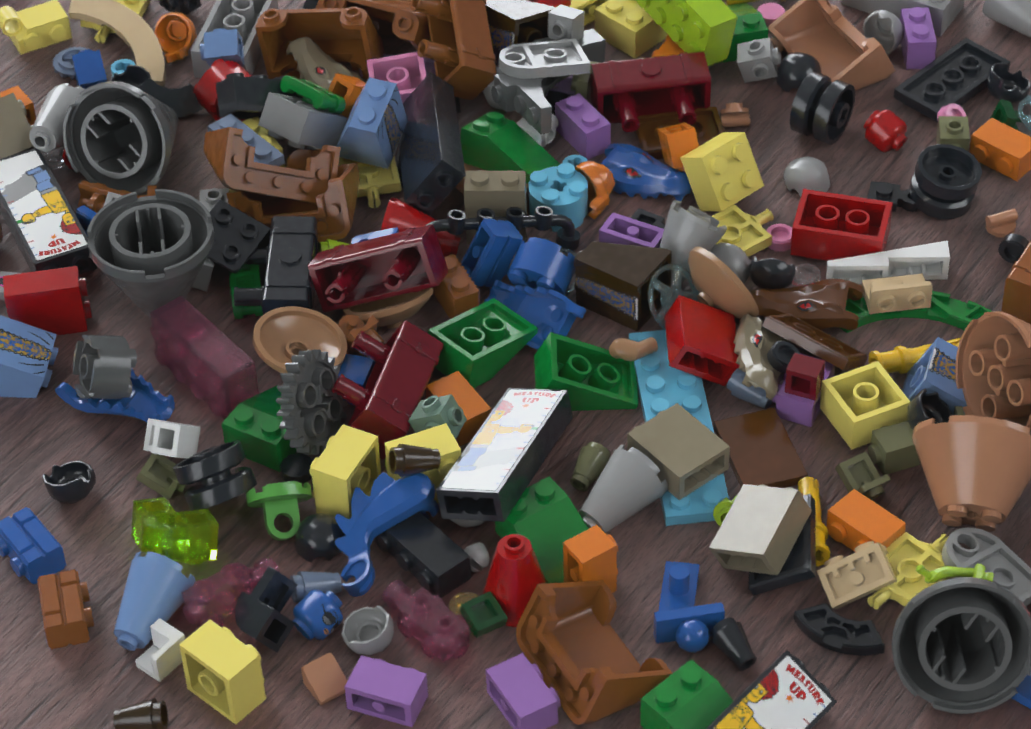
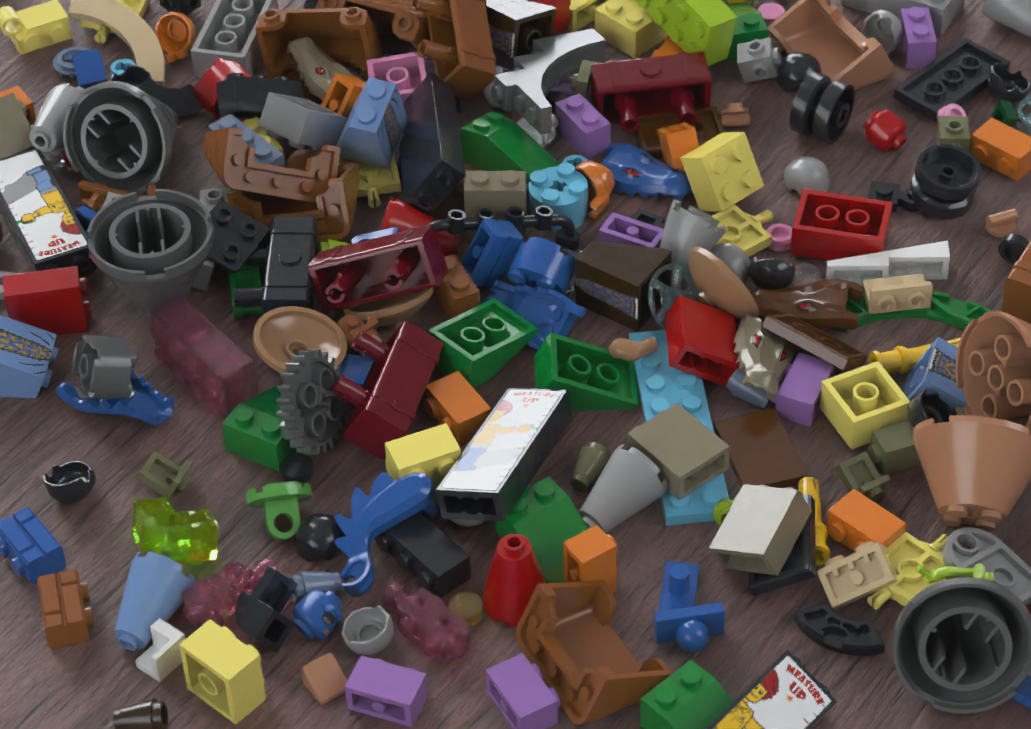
white brick [143,418,201,459] -> none
black wheel [173,440,258,512] -> none
medium blue brick [200,28,244,67] -> none
green plate [280,75,346,114] -> none
light yellow brick [310,424,381,519] -> none
dark brown cone [389,444,441,477] -> none
sand green brick [408,394,467,439] -> none
dark green tile [459,591,508,638] -> none
light grey hinge [464,543,490,572] -> none
light grey tile [499,39,590,79] -> none
light grey plate [548,5,584,41] -> none
black cone [710,617,757,671] -> none
black tile [767,341,800,373] -> none
dark red plate [785,352,825,400] -> none

